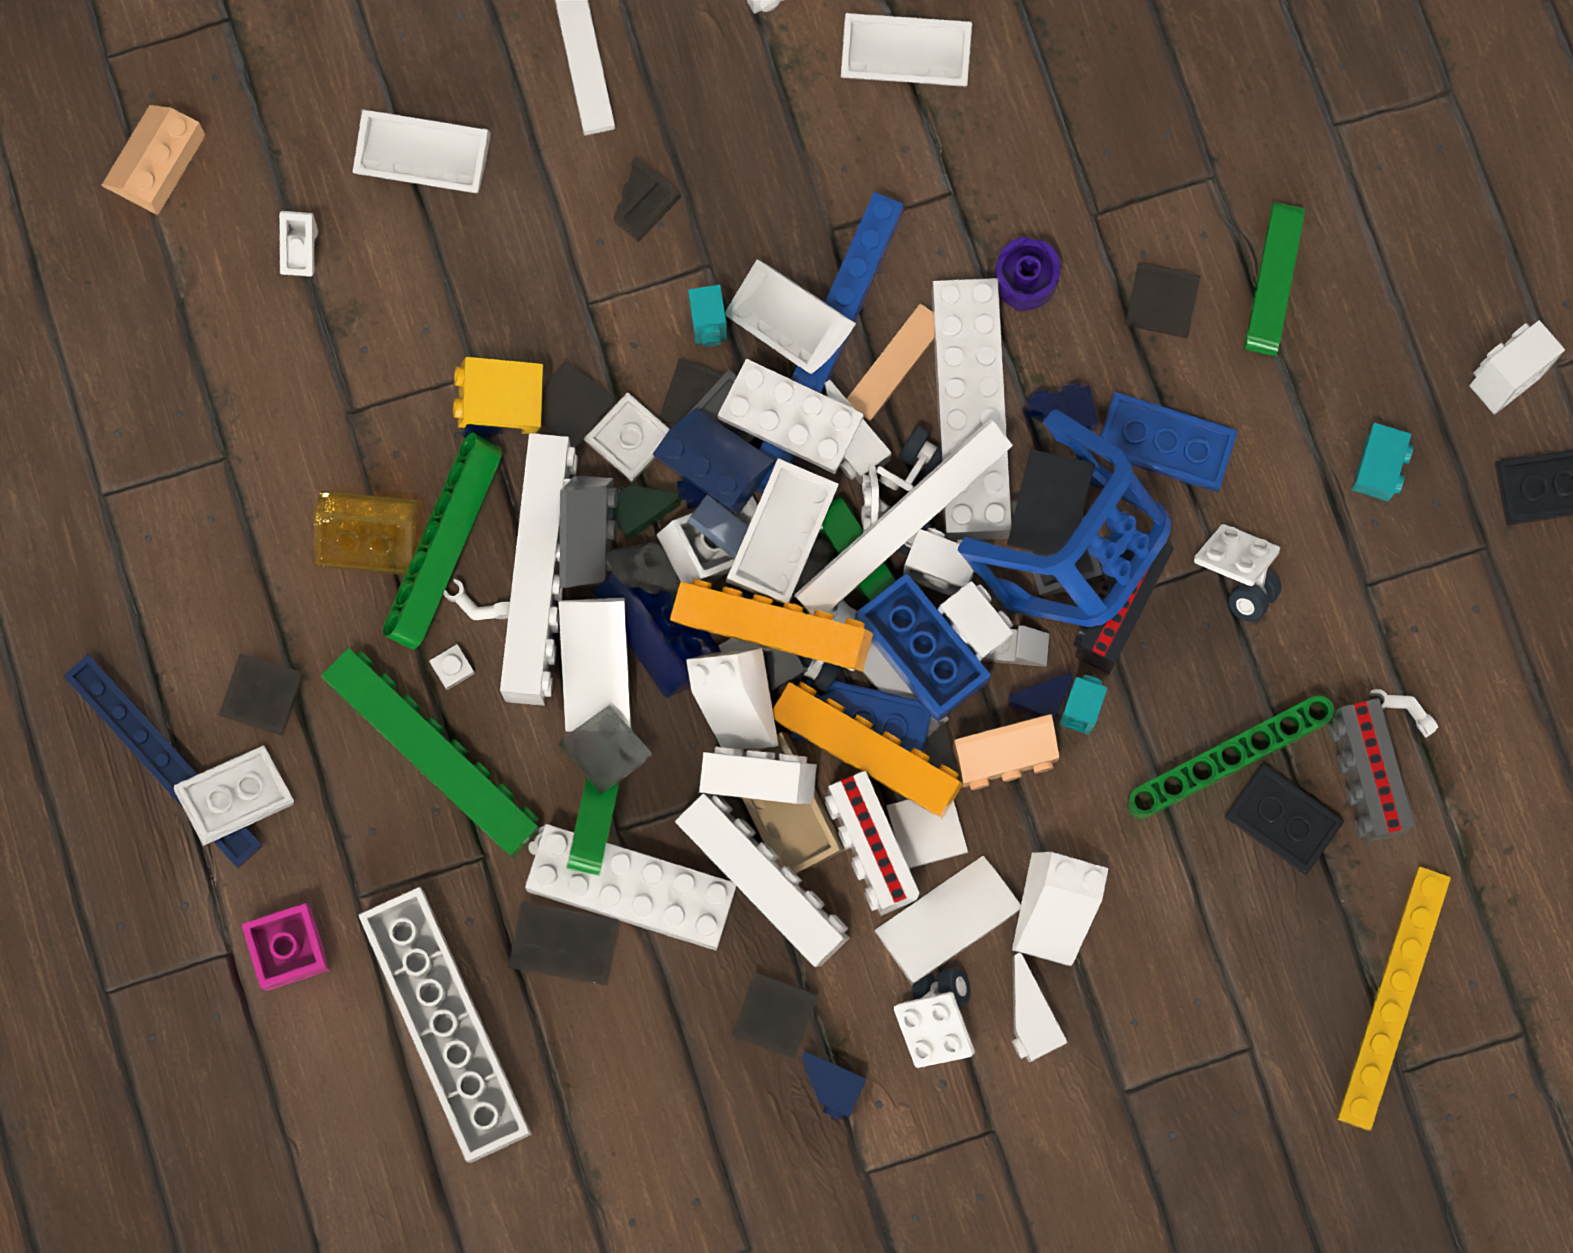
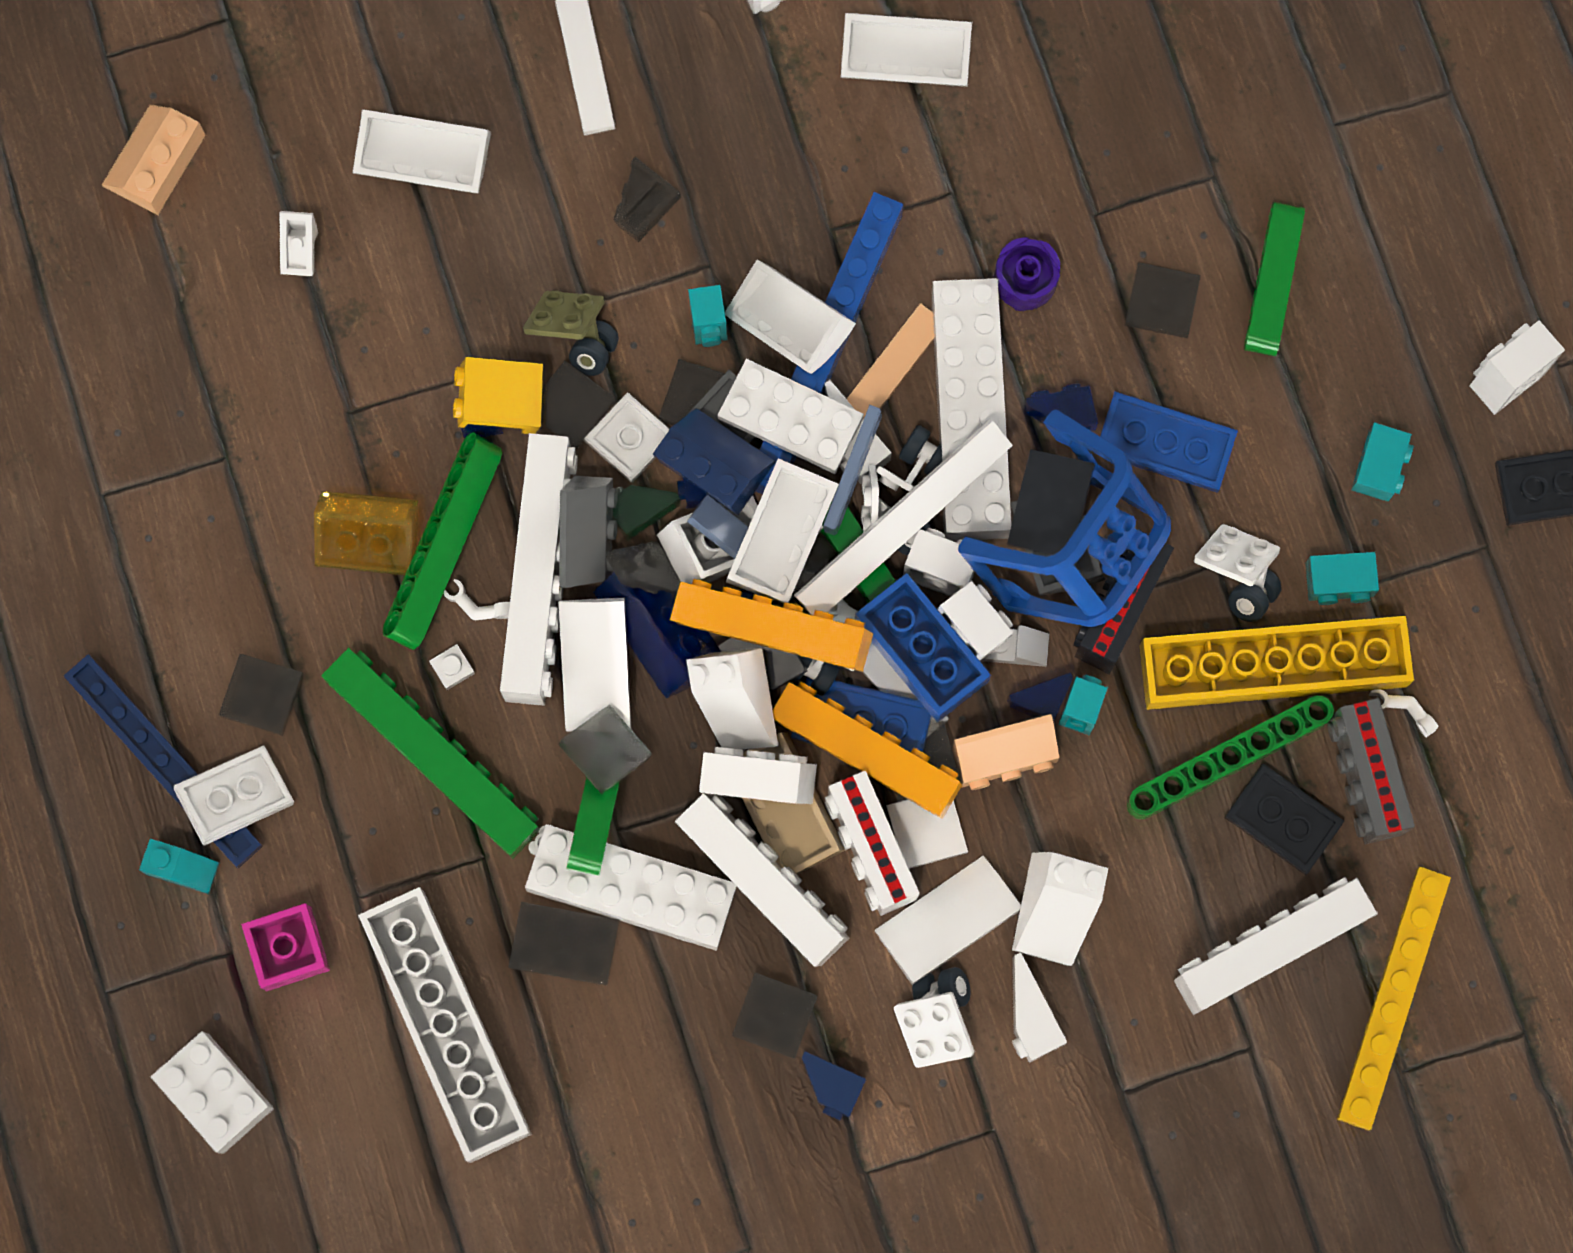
none -> teal slope [139,839,220,894]
none -> white brick [151,1031,274,1154]
none -> olive plate [523,291,619,376]
none -> sand blue tile [823,405,882,536]
none -> yellow brick [1139,616,1414,710]
none -> white brick [1174,878,1377,1015]
none -> teal brick [1305,552,1379,605]

